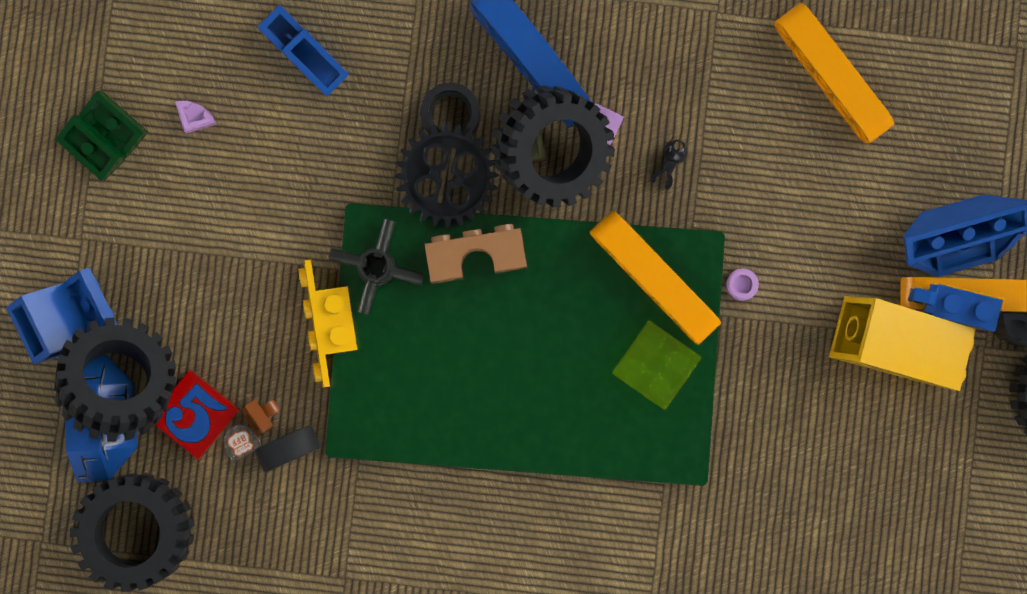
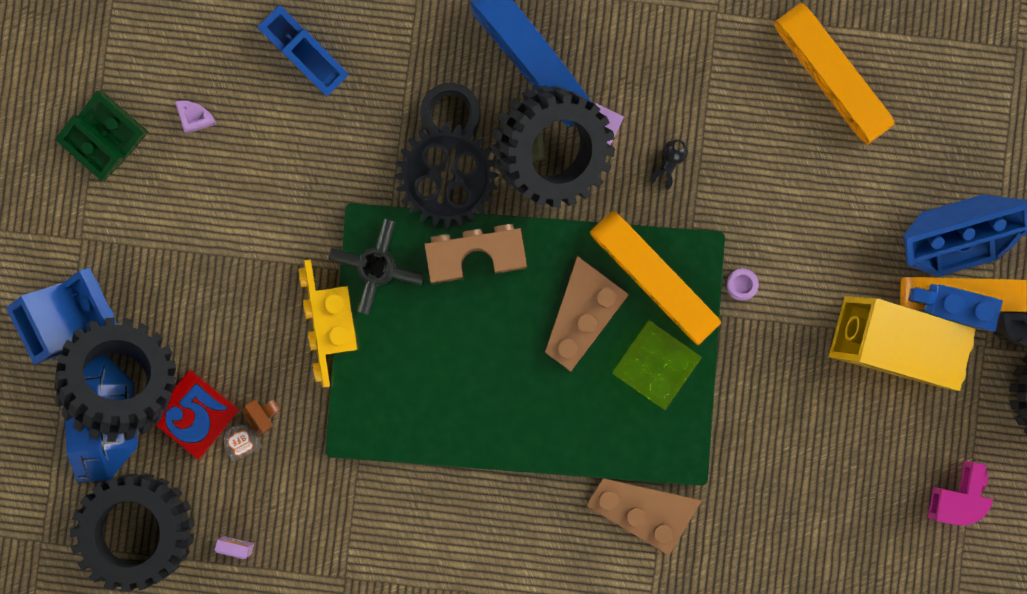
black tyre [254,425,321,473] -> none
none -> lavender tile [215,536,254,559]
none -> medium nougat wing [545,256,629,371]
none -> medium nougat wing [586,478,702,555]
none -> dark pink brick [928,460,993,526]

